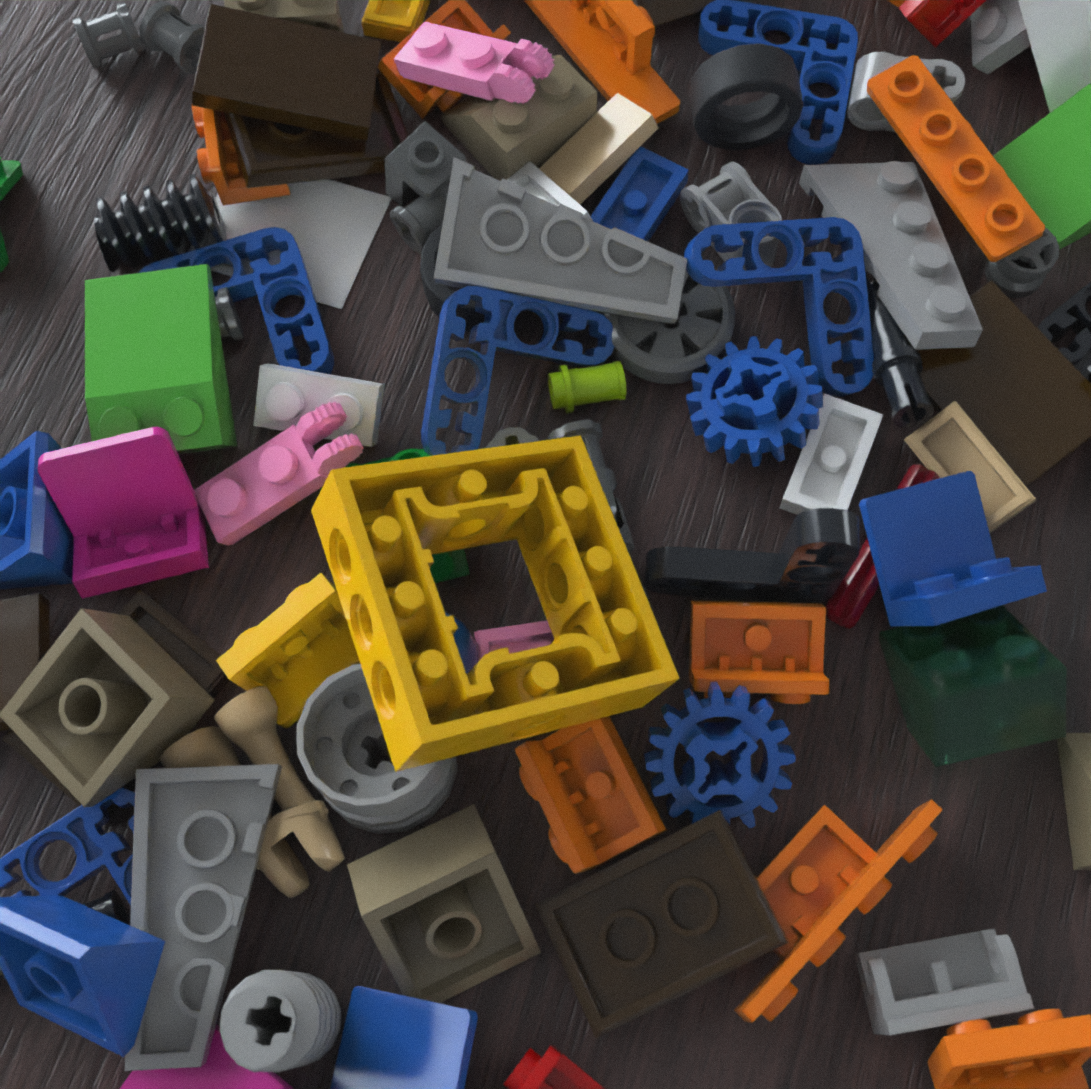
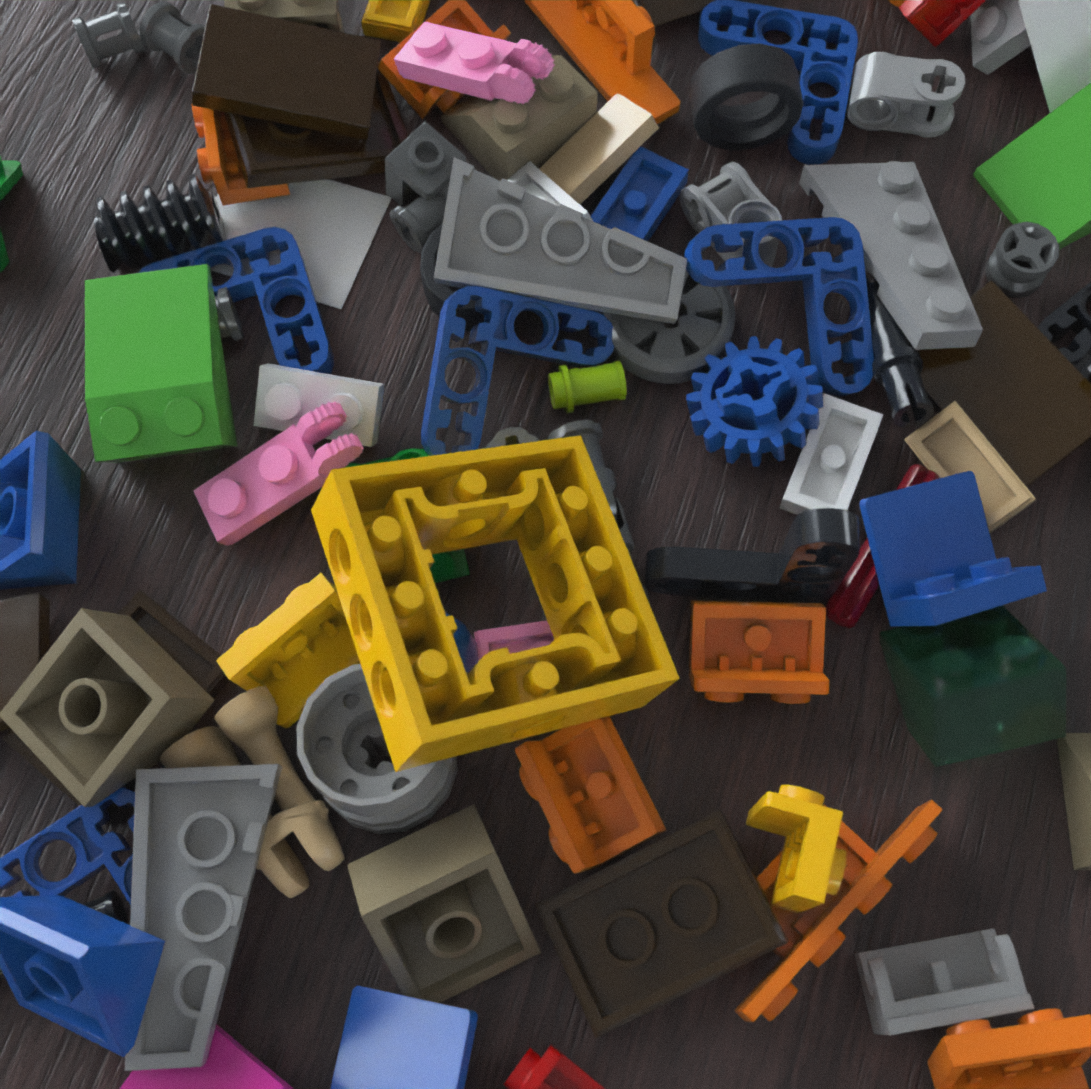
dark pink bracket [38,427,209,599] -> none
light grey piece [220,970,342,1073] -> none
blue gear [644,682,796,829] -> none
orange bracket [866,55,1045,262] -> none
none -> yellow bracket [746,785,846,914]

